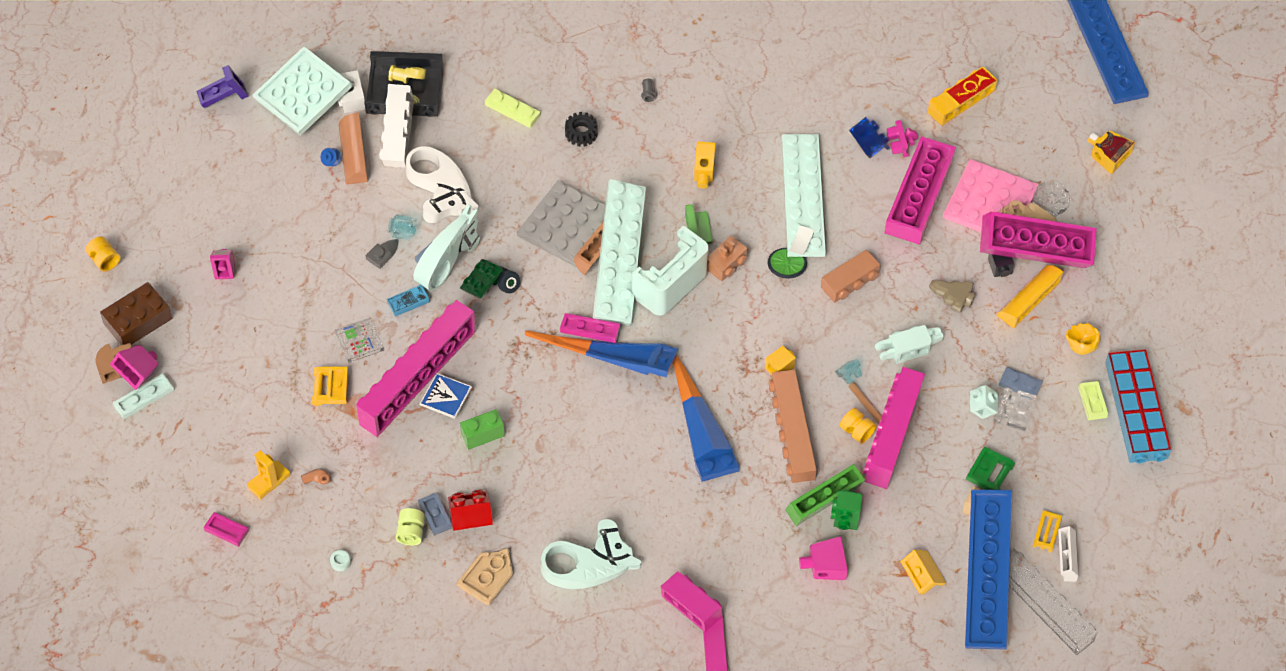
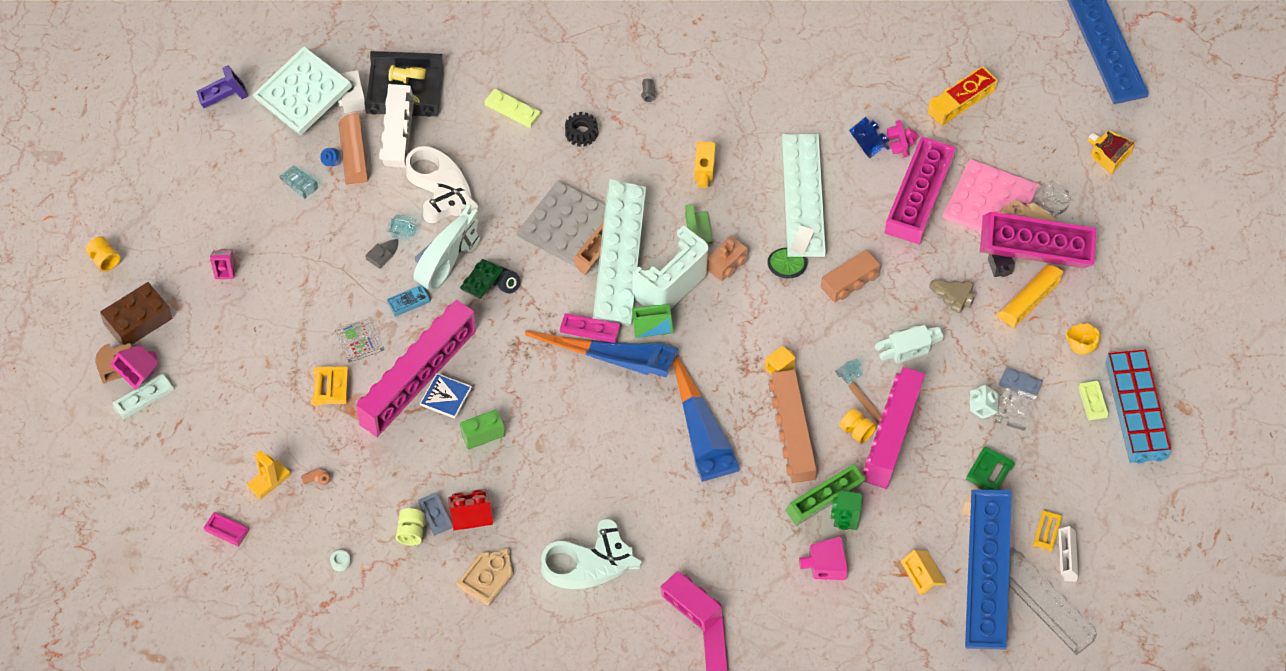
none -> clear light blue slope [279,166,318,199]
none -> bright green brick [632,303,673,338]

